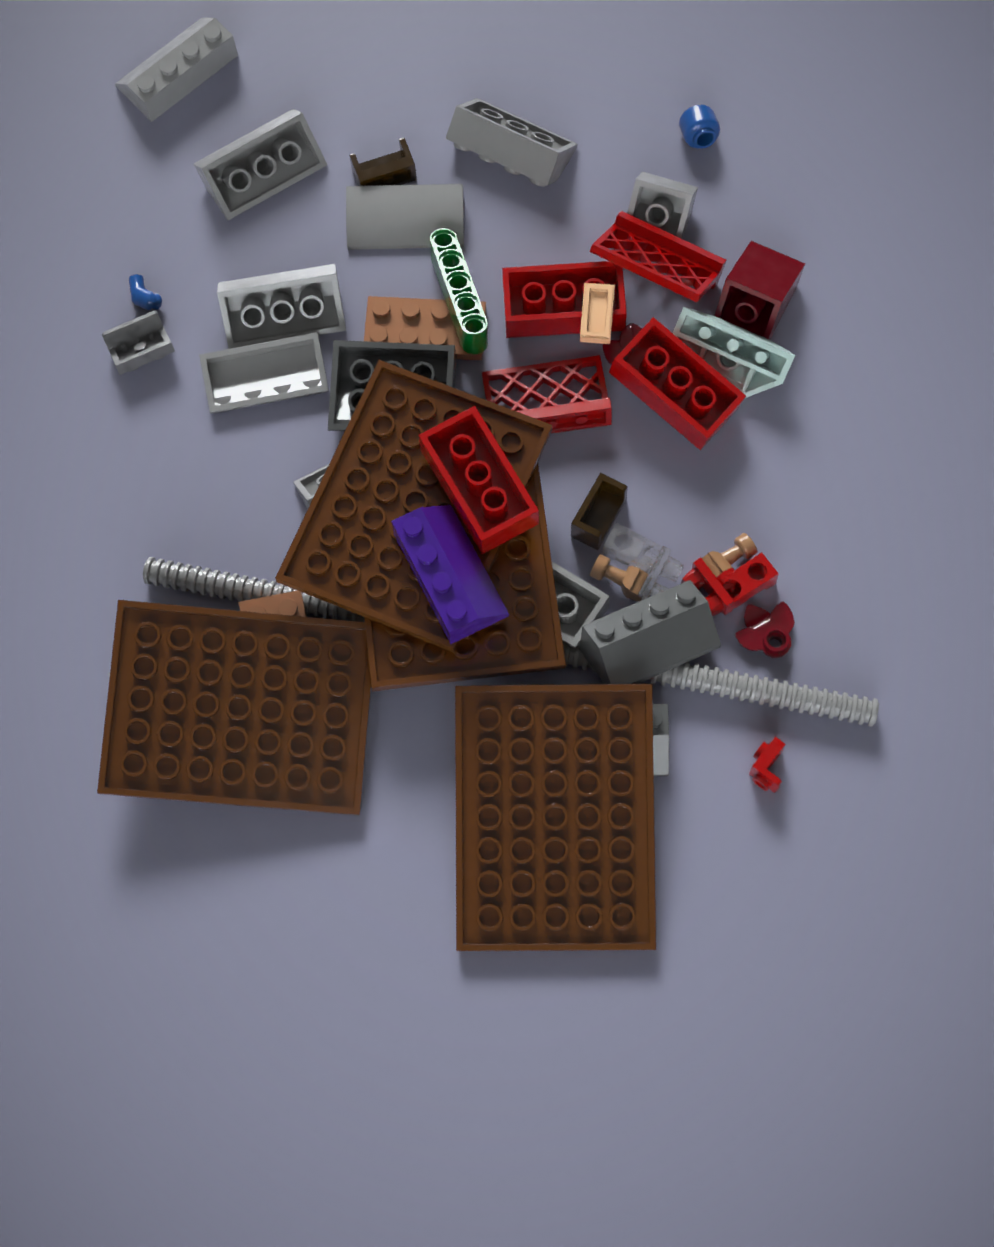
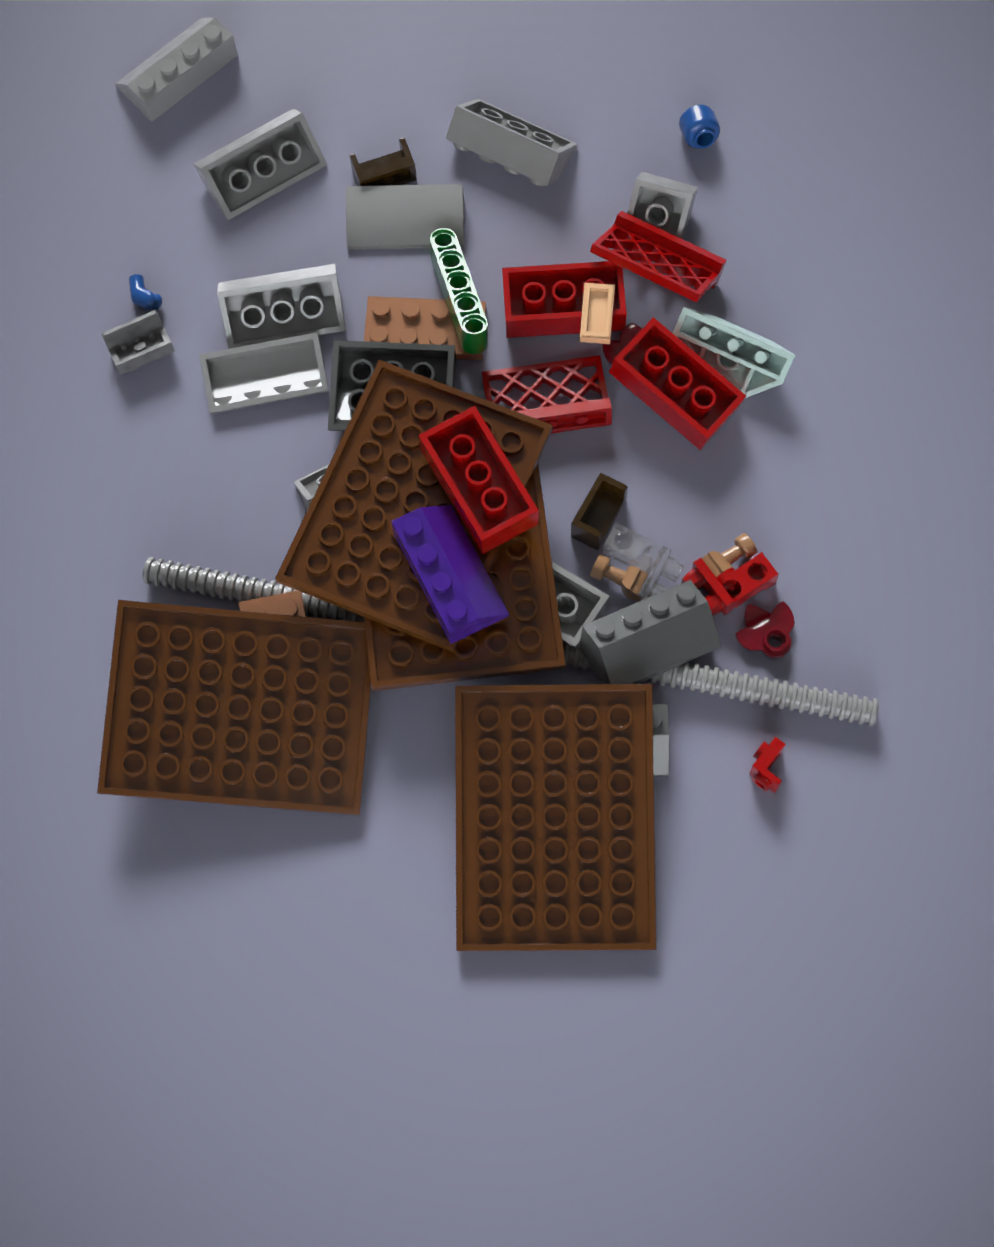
dark red slope [714,241,806,340] -> none

